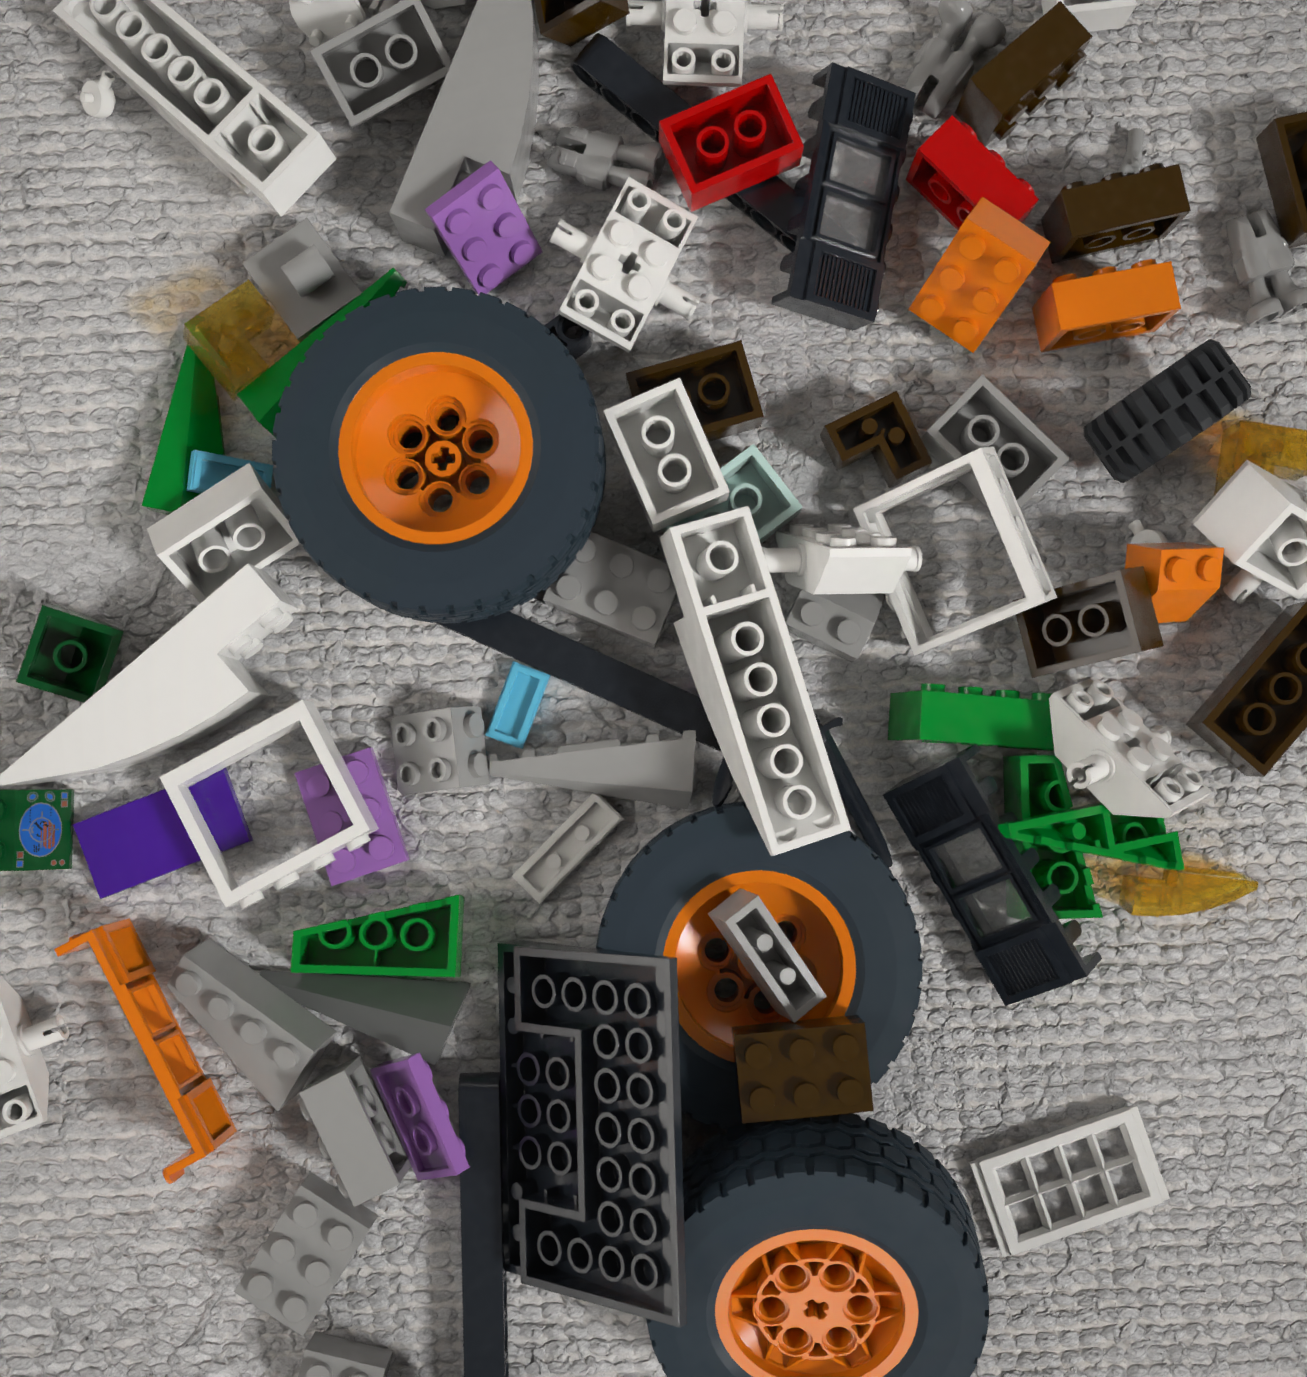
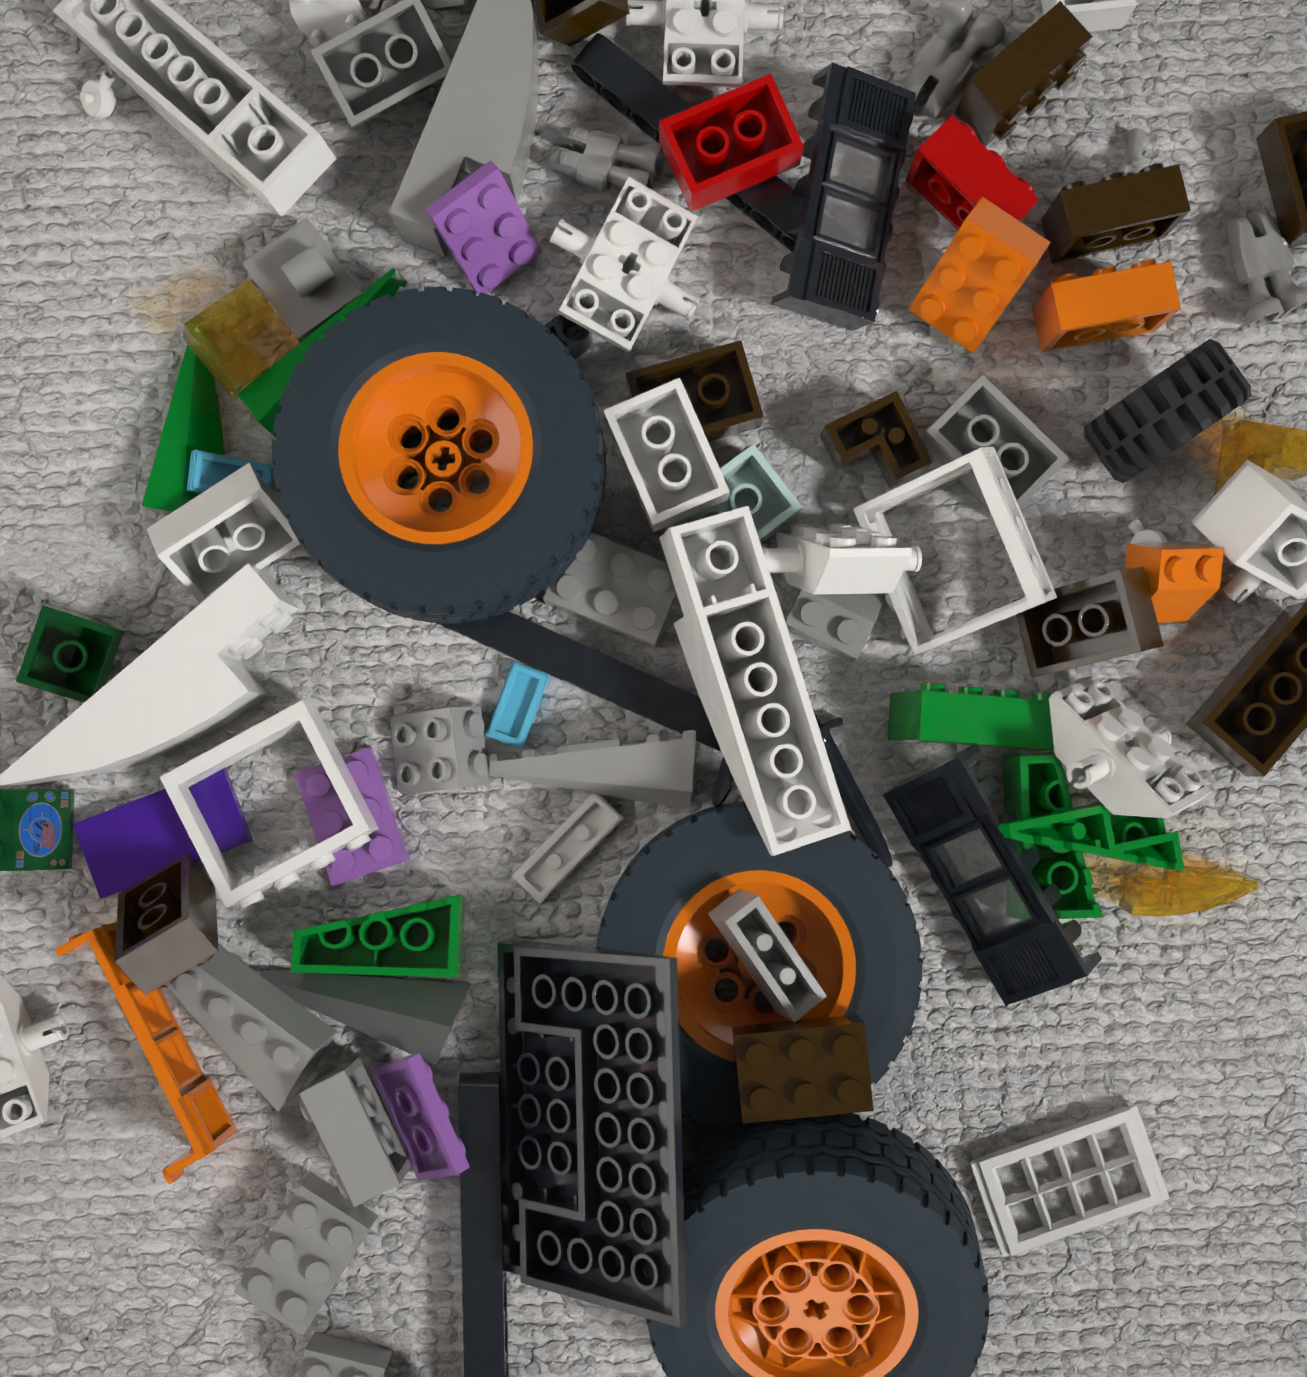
none -> dark brown brick [114,853,219,995]

